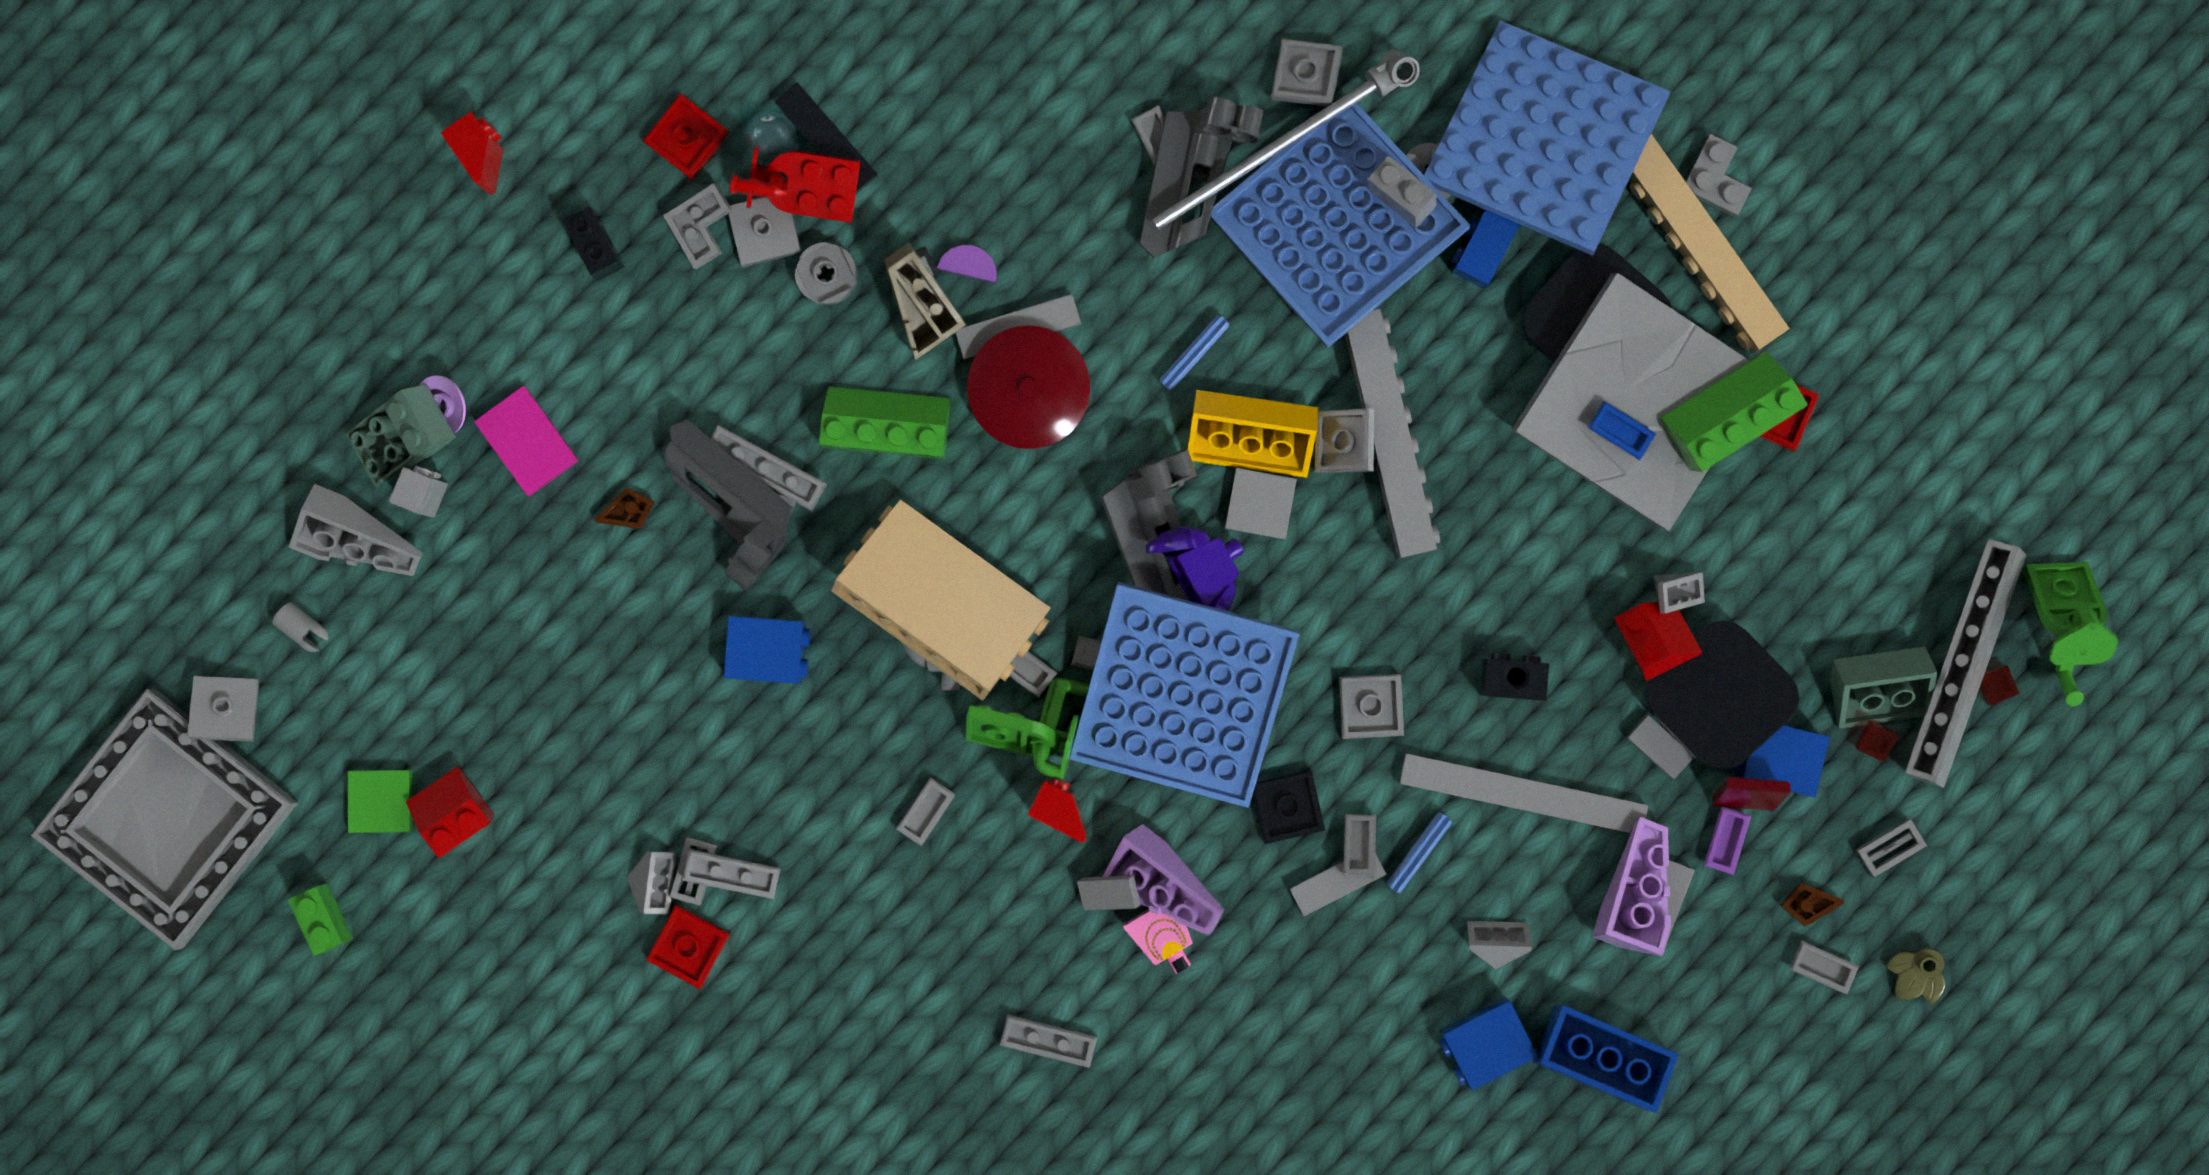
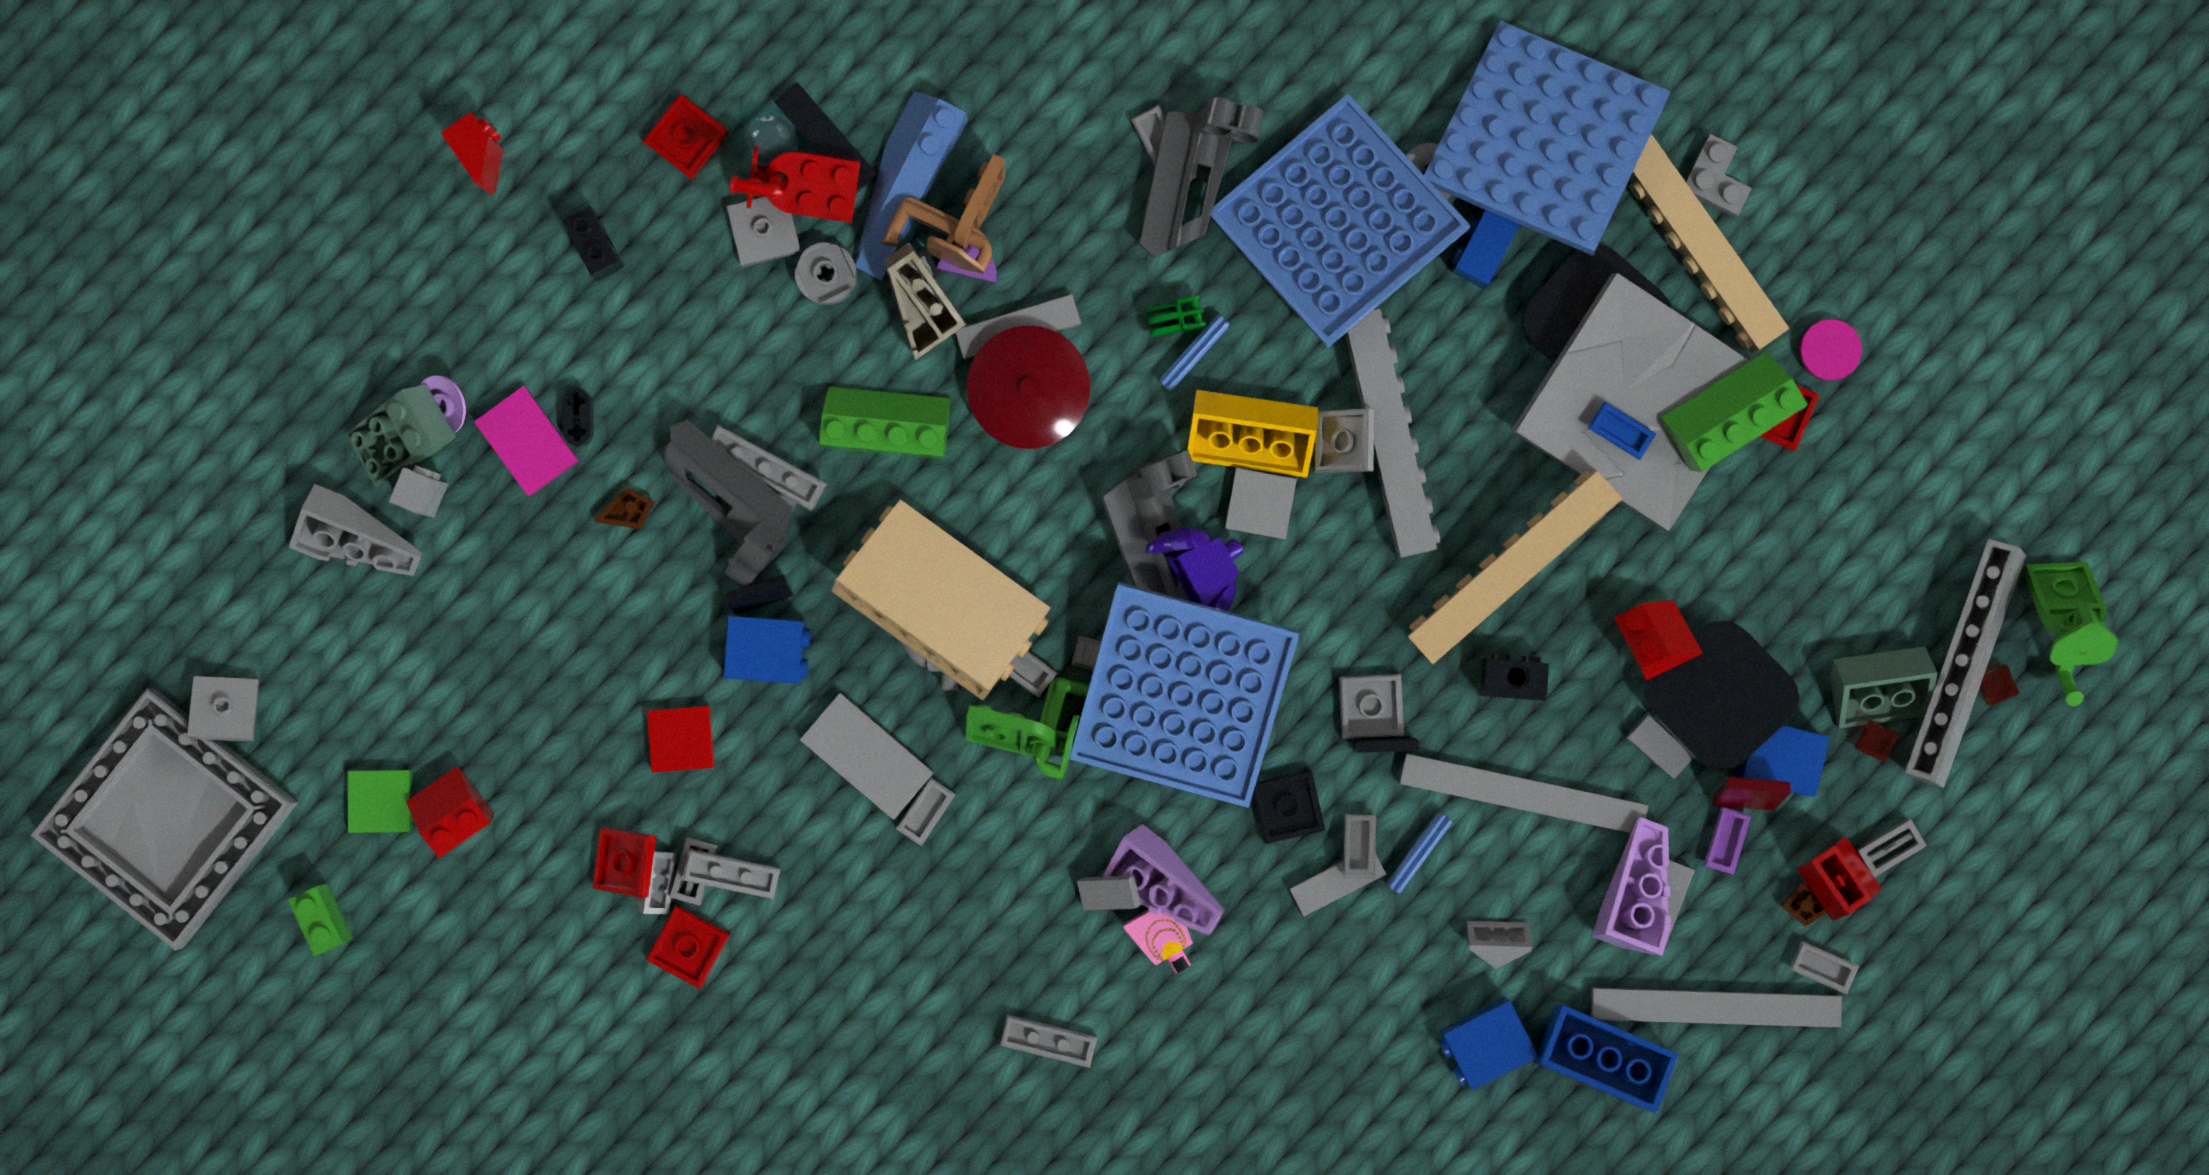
light grey piece [272,602,328,652] -> none
light grey plate [663,183,733,269] -> none
red slope [1027,778,1087,844] -> none
flat silver piece [1152,49,1420,230] -> none
light grey tile [1271,39,1343,107] -> none
light grey brick [1368,155,1437,228] -> none
light grey slope [1654,572,1705,613] -> none
olive plate [1886,948,1946,1003] -> none
none -> black beam [562,388,594,447]
none -> red tile [592,827,656,898]
none -> red tile [647,706,715,773]
none -> black tile [725,575,794,615]
none -> light grey tile [800,693,934,820]
none -> medium blue wedge [855,91,968,281]
none -> medium nougat plate [881,154,1006,273]
none -> green arm [1144,296,1207,338]
none -> black tile [1354,737,1419,753]
none -> tan brick [1408,470,1623,664]
none -> light grey tile [1591,987,1842,1027]
none -> red slope [1797,836,1882,921]
none -> dark pink tile [1798,319,1862,381]

